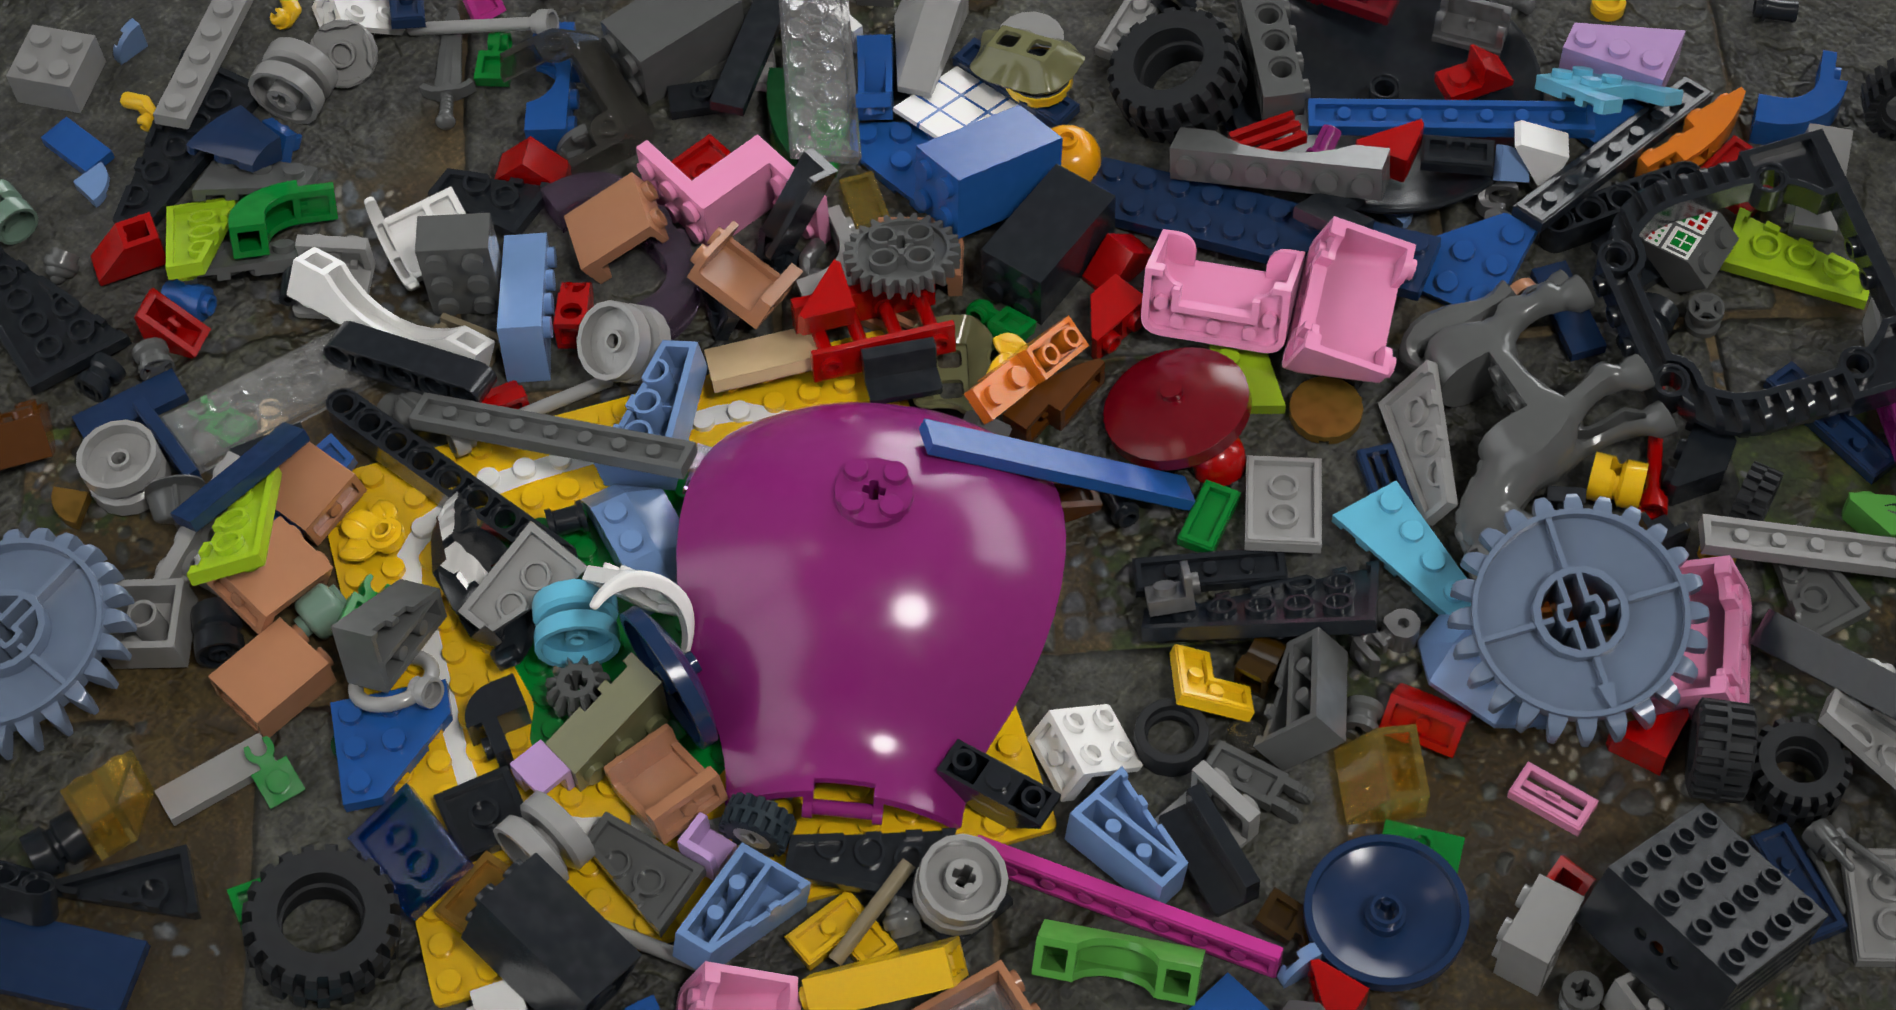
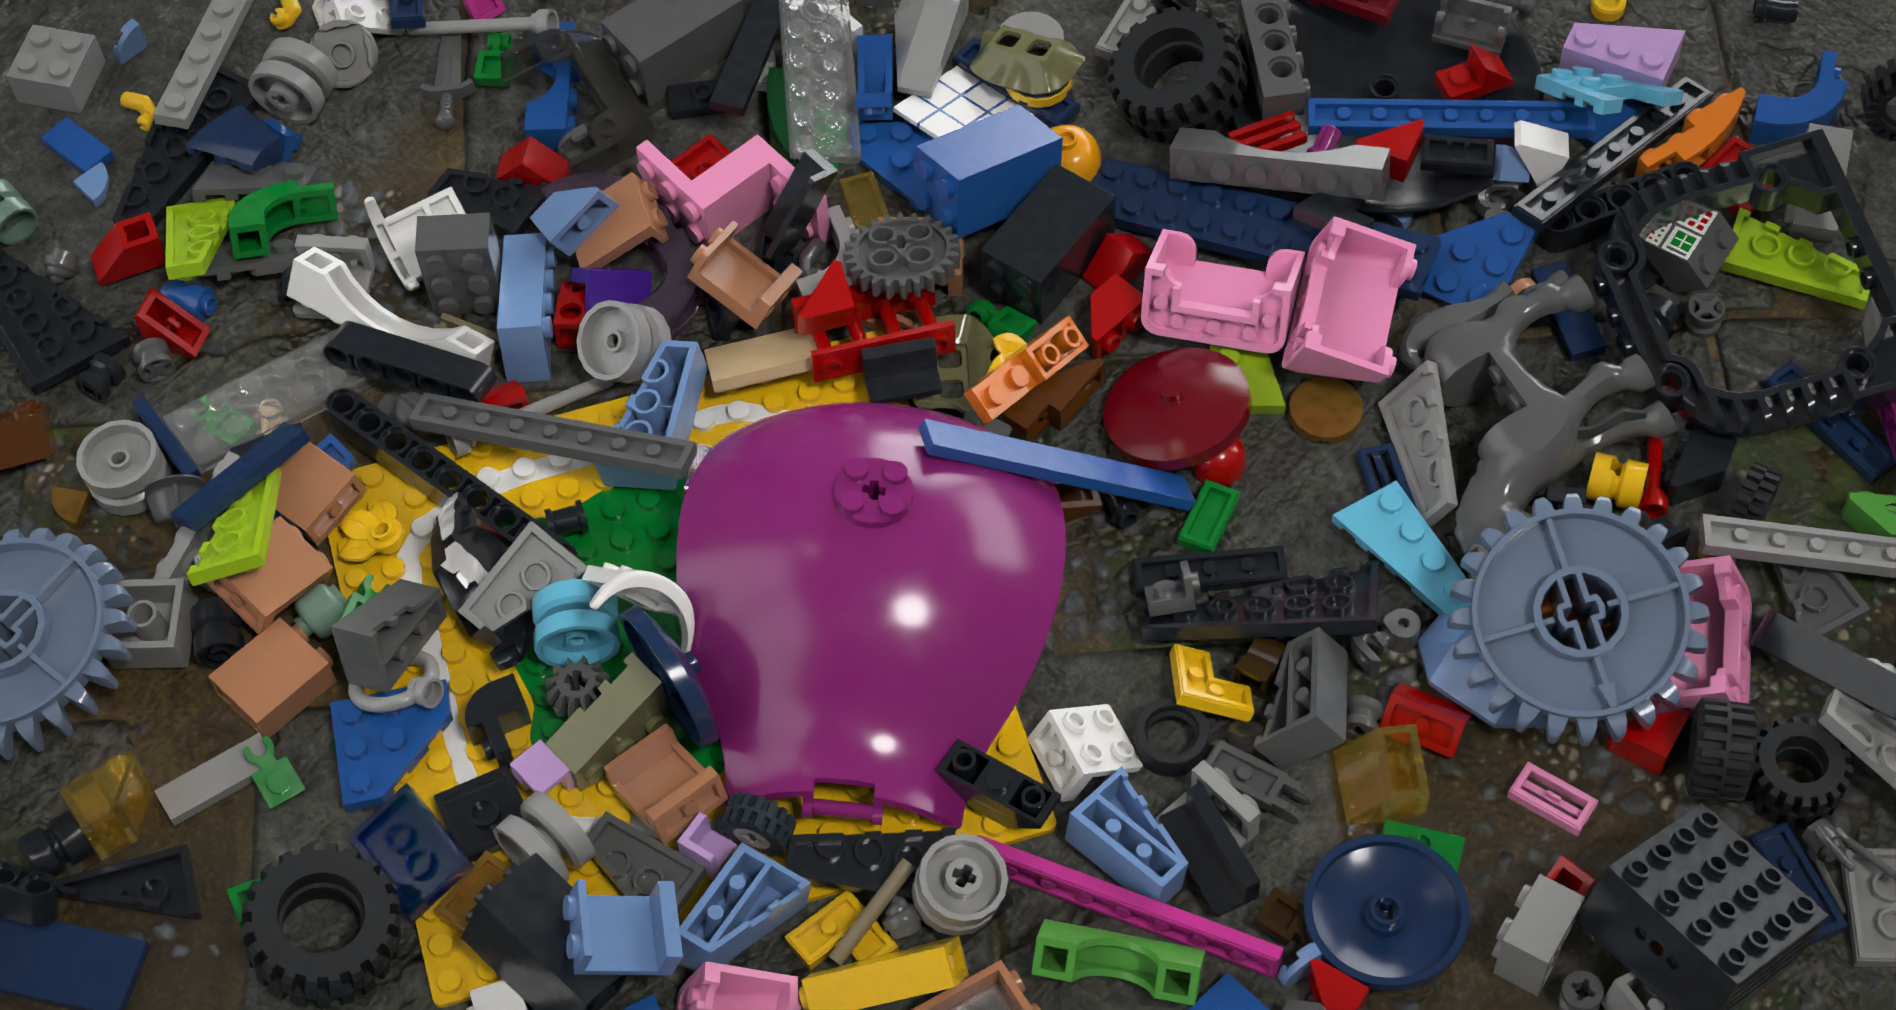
dark blue tile [72,368,189,439] -> none
medium blue wedge [581,484,679,615] -> none
light grey tile [1244,455,1322,553] -> none
none -> medium blue slope [530,186,619,256]
none -> medium blue panel [562,879,683,975]
none -> dark purple panel [571,267,652,312]

